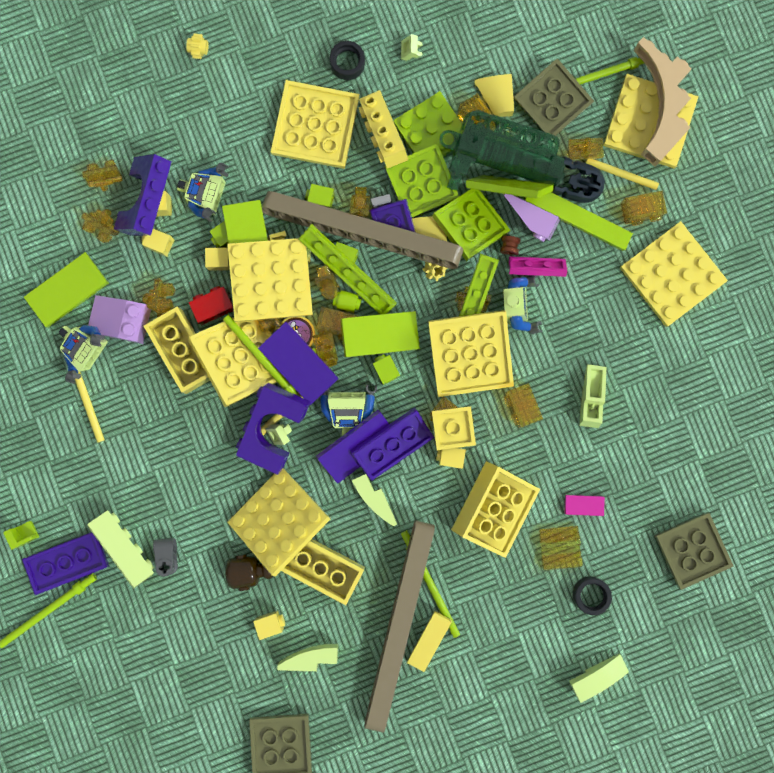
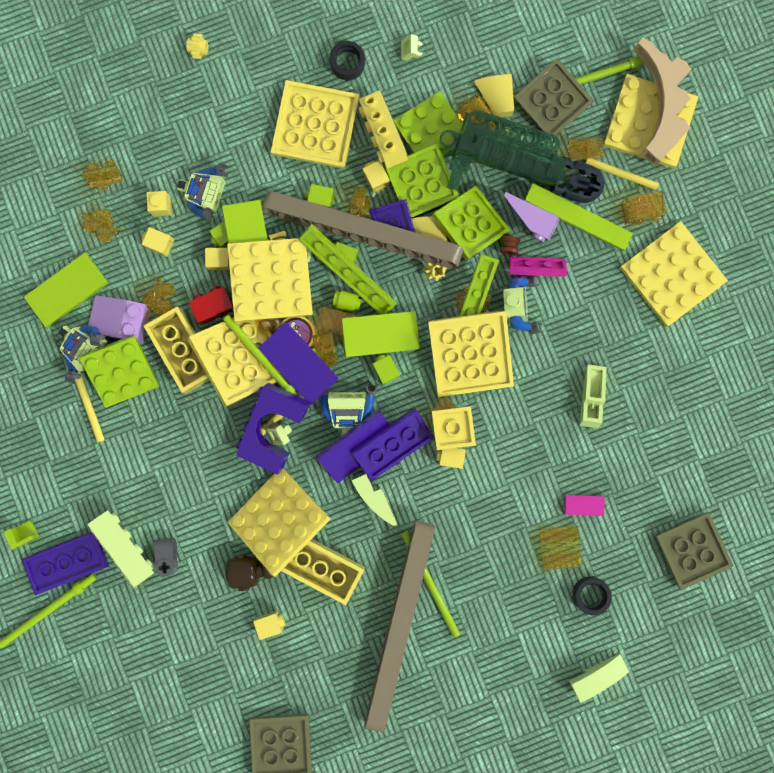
dark purple arch [114,154,171,236] -> none
yellowish green slope [277,644,338,671] -> none
clear yellow hips [315,265,339,300] -> none
light grey tile [371,194,391,209] -> none
light yellow tile [407,611,452,672] -> none
light yellow slope [451,461,540,558] -> none
lime tile [466,175,553,199] -> none
clear yellow brick [504,383,543,428] -> none
none -> lime plate [79,334,160,408]
none -> light yellow brick [363,160,390,194]

